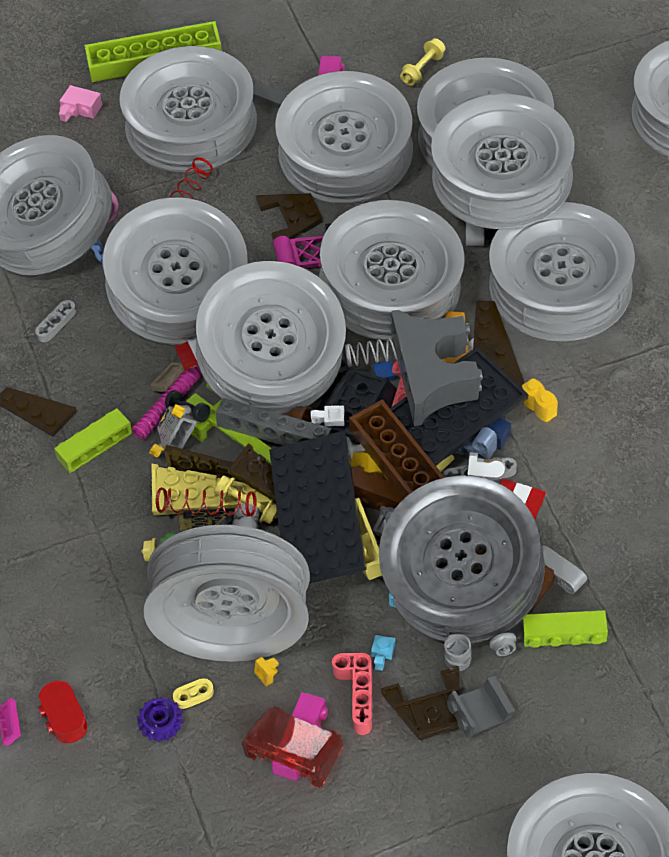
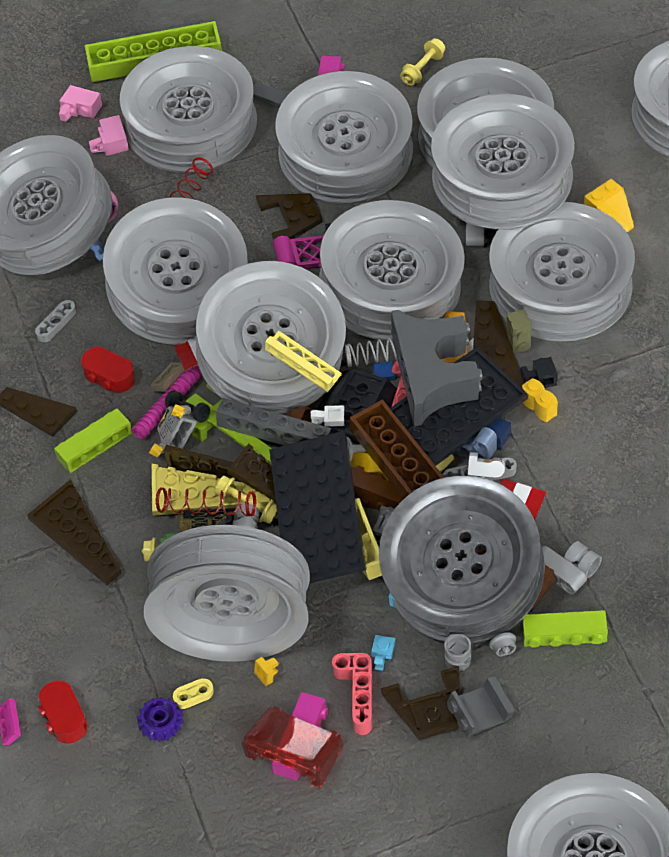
none -> dark brown wing [27,479,122,586]
none -> red brick [81,347,135,393]
none -> bright pink hinge [89,115,129,156]
none -> light yellow fence [265,331,341,392]
none -> olive brick [507,309,531,353]
none -> black brick [520,357,558,388]
none -> light grey wheel [564,541,602,578]
none -> yellow slope [584,179,634,232]

